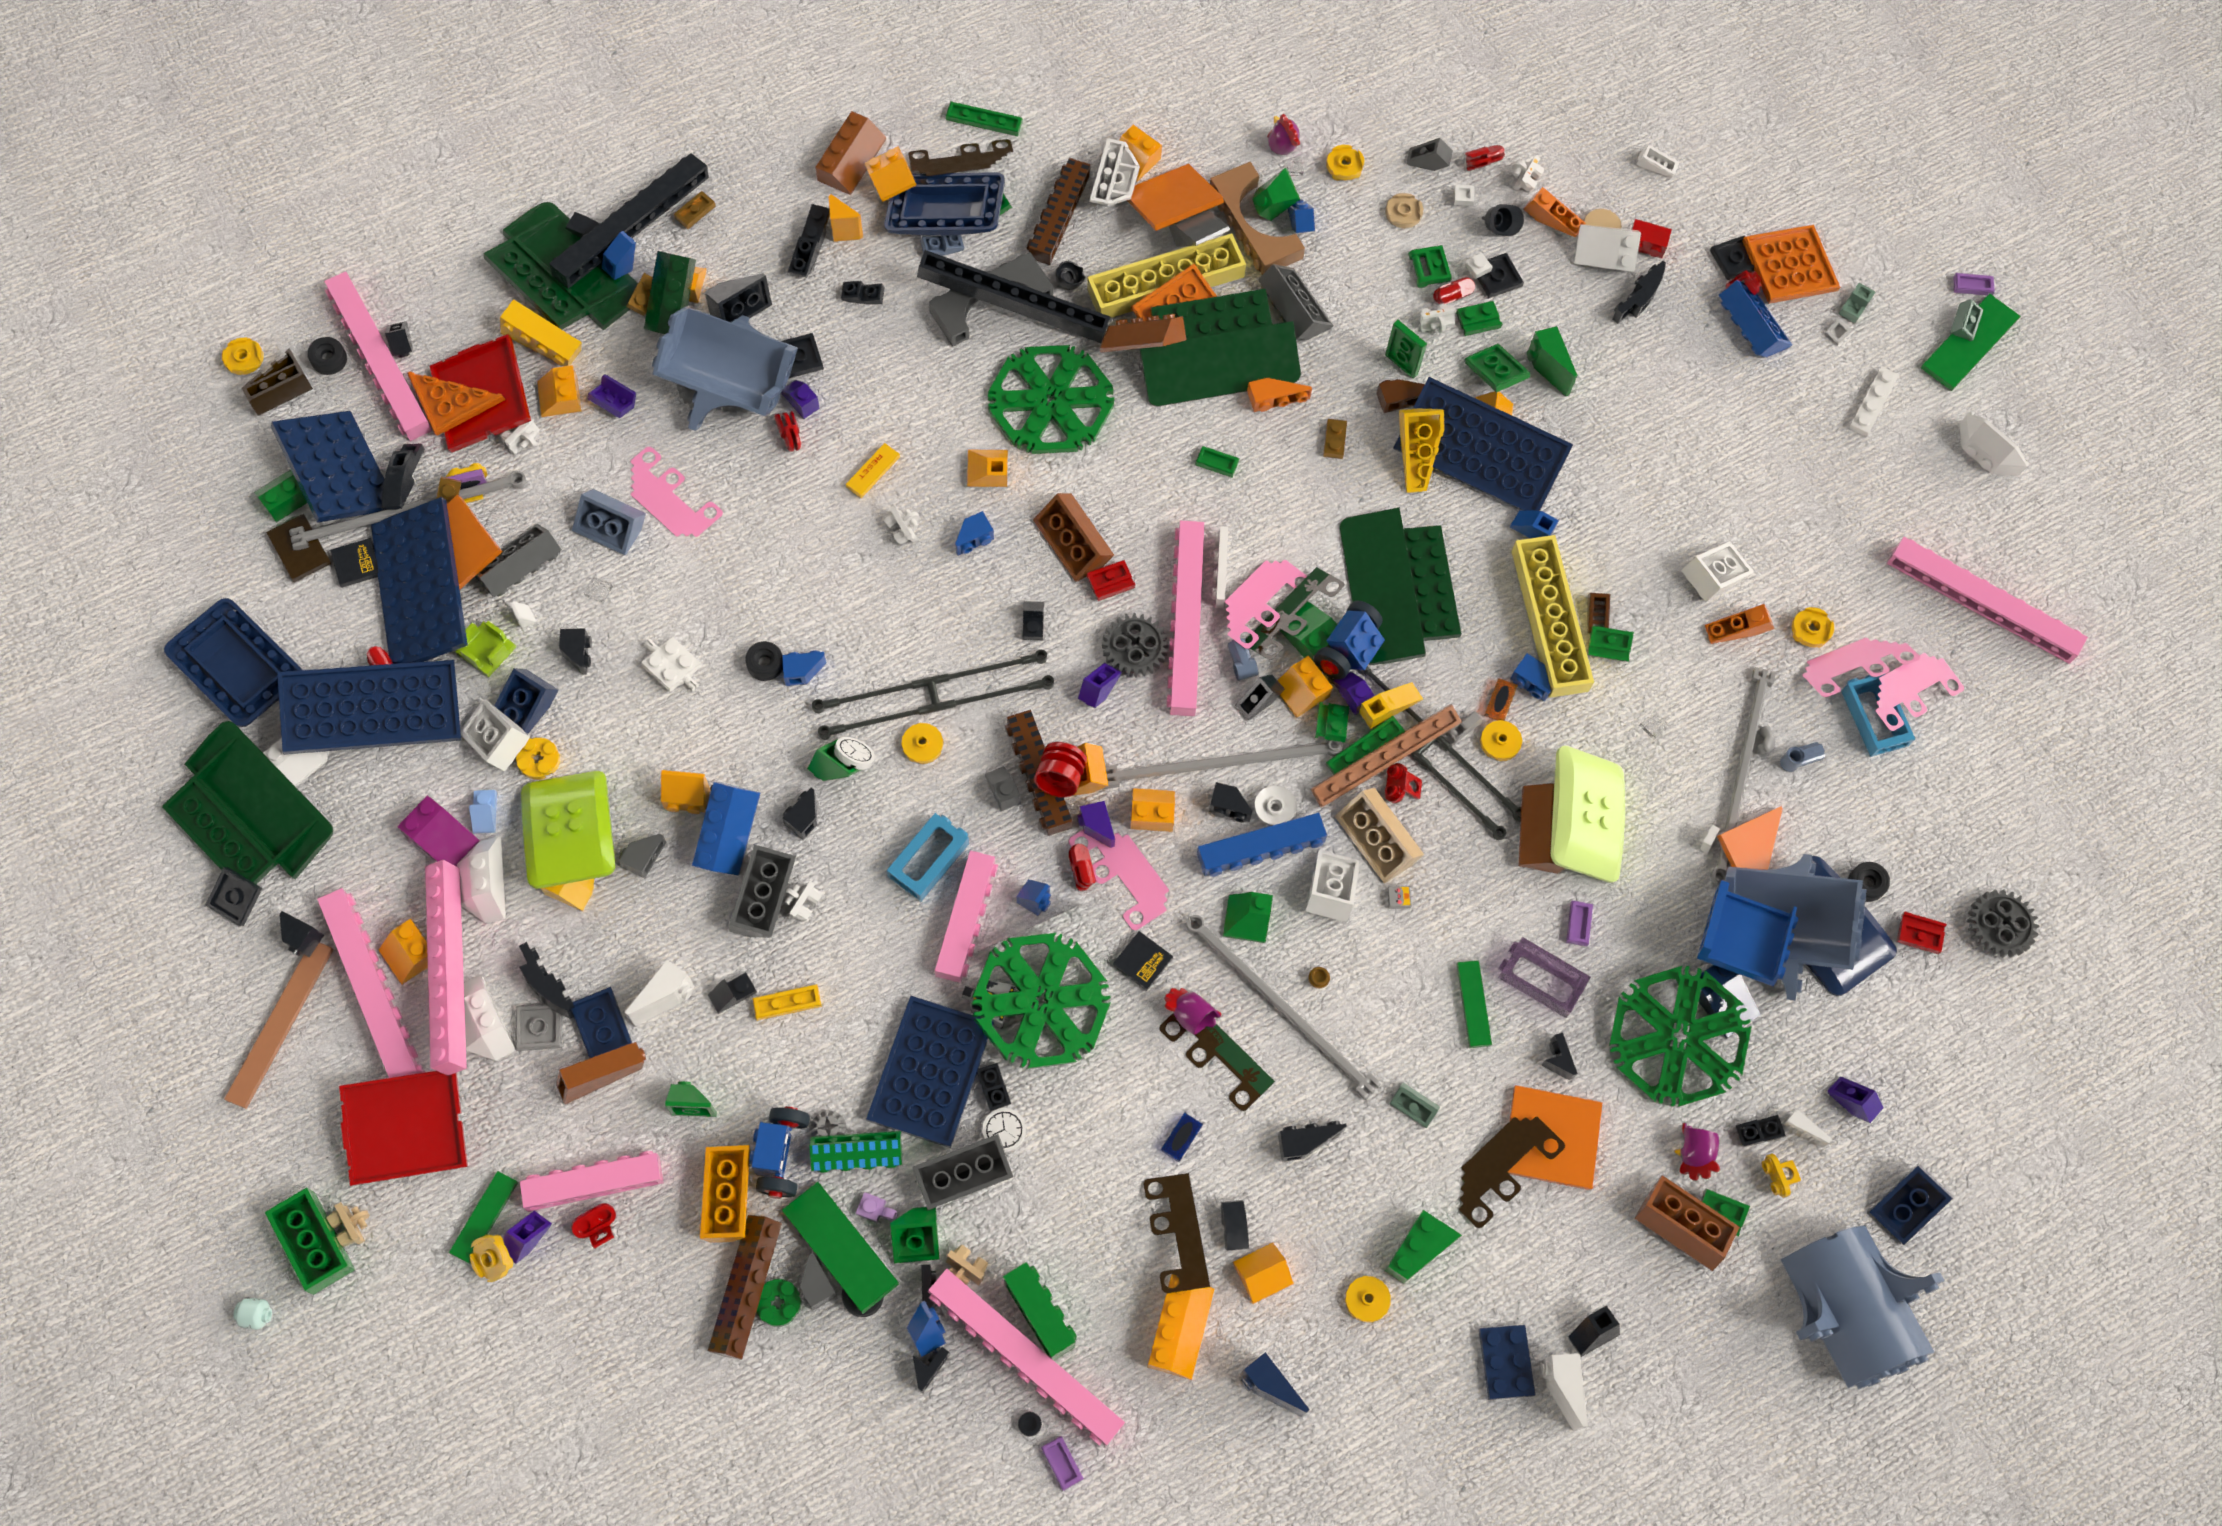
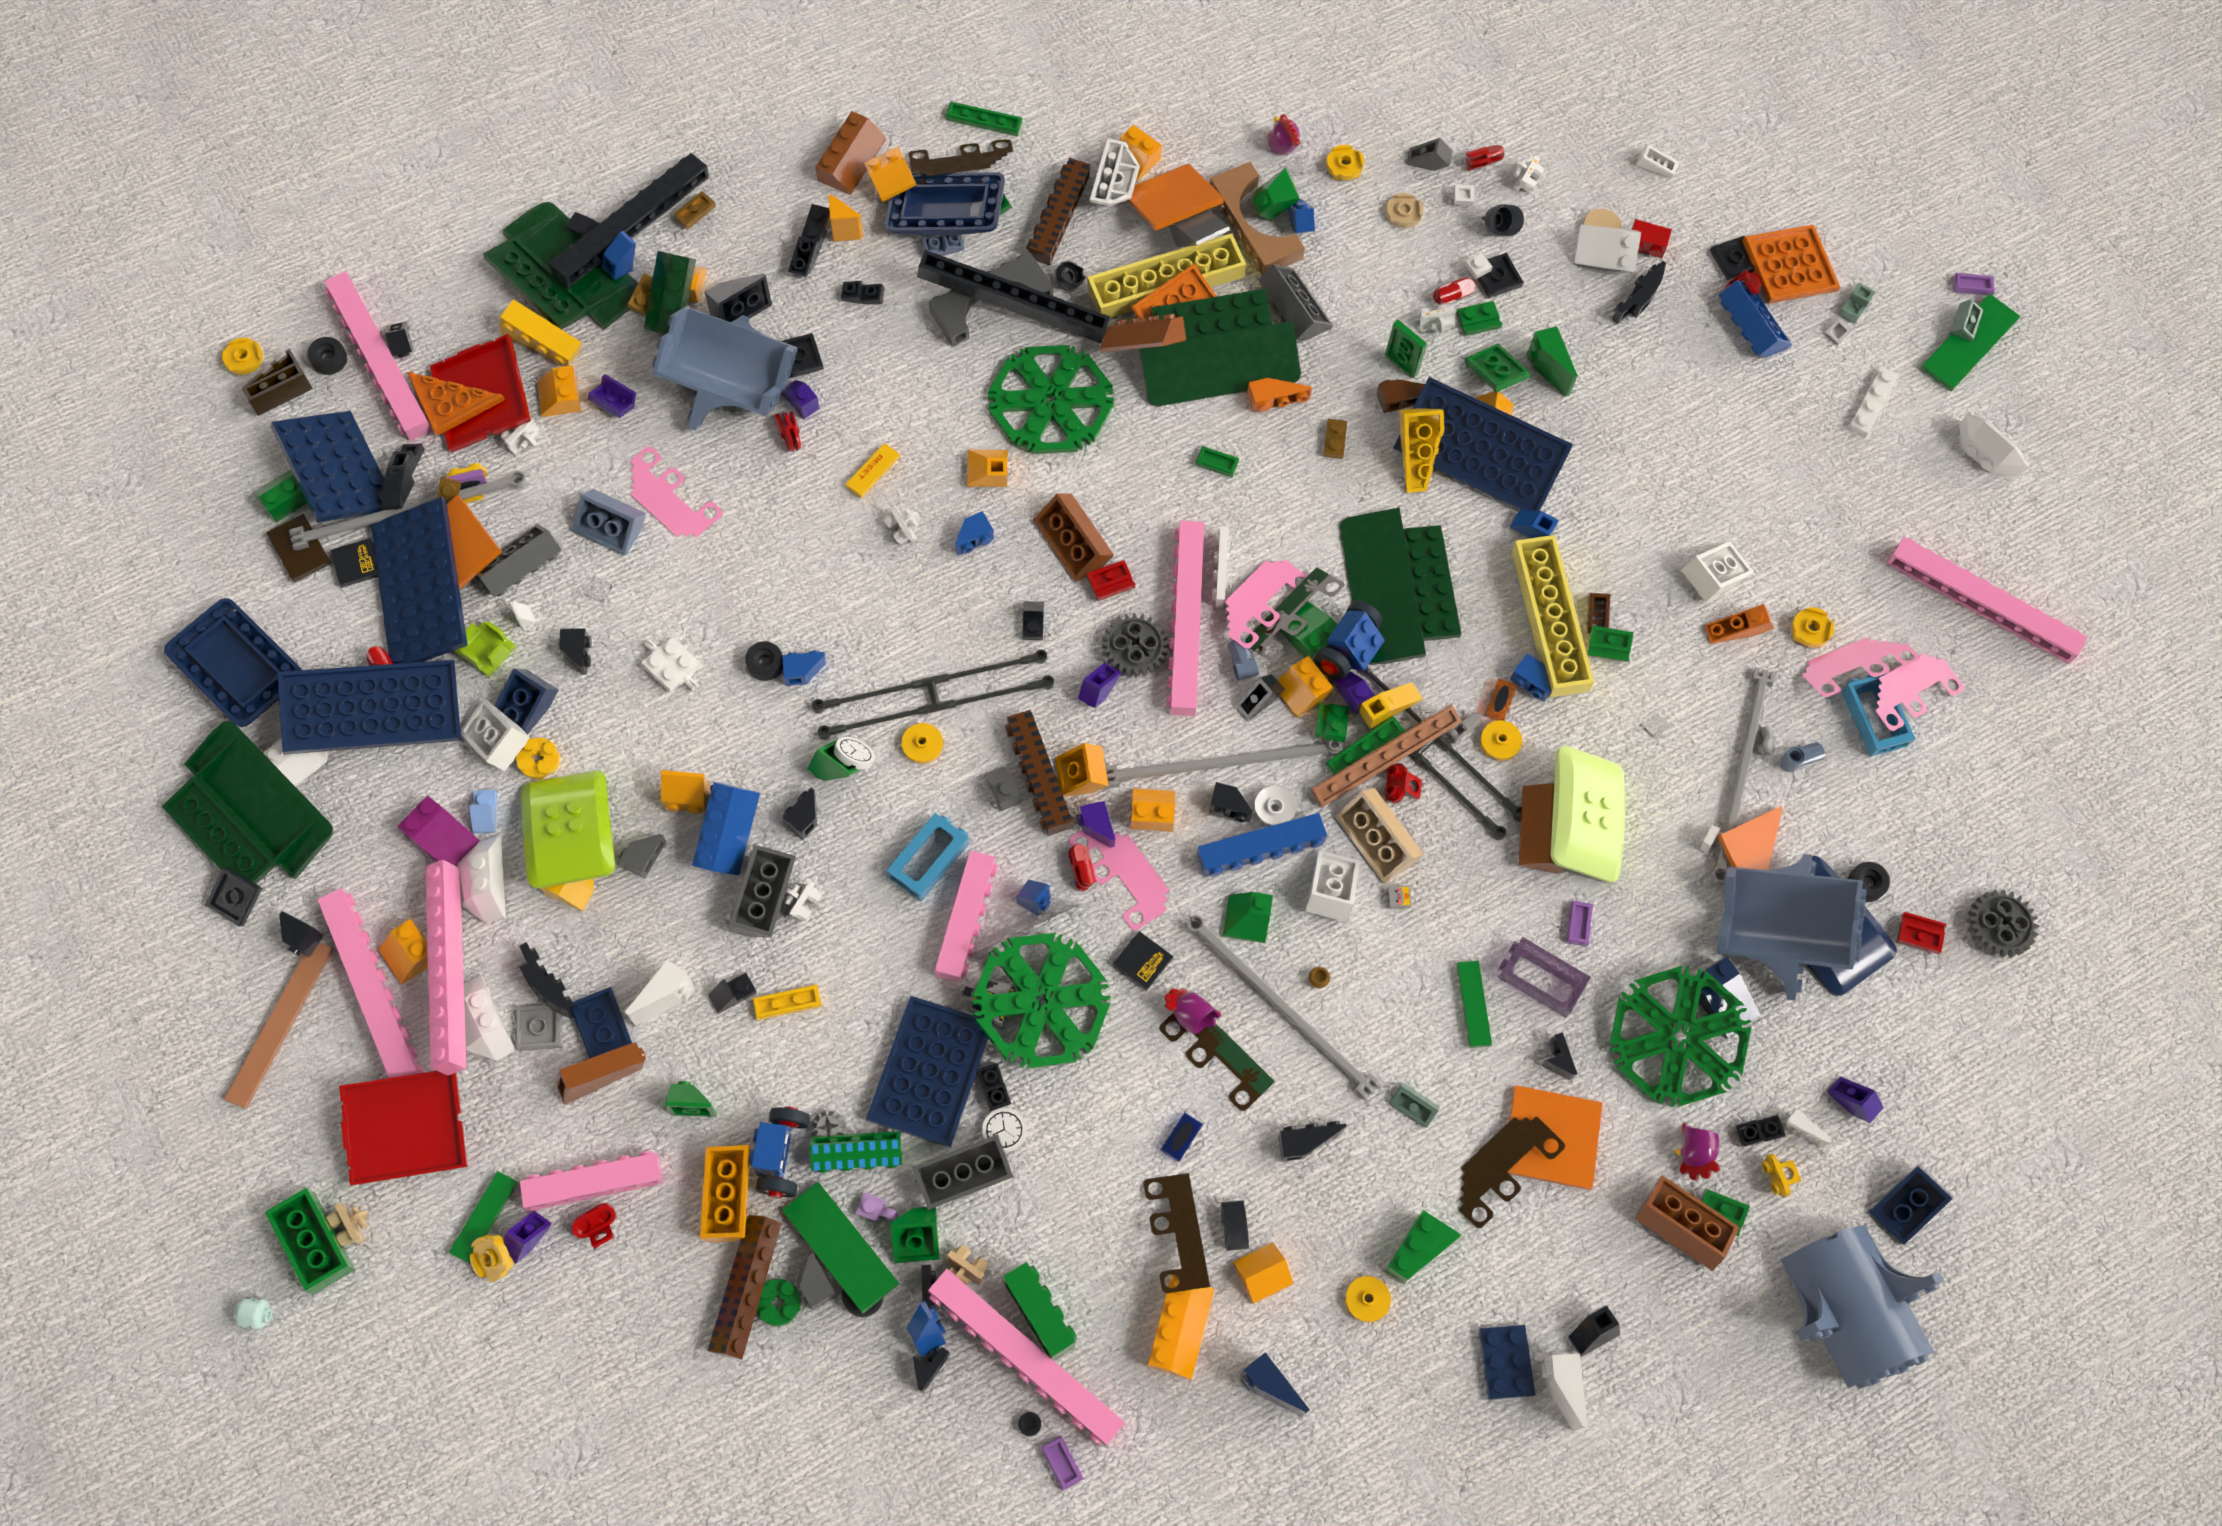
red wheel [1034,742,1087,798] -> none
green plate [1408,245,1452,288] -> none
orange slope [1523,187,1586,237] -> none
blue panel [1697,880,1798,987] -> none

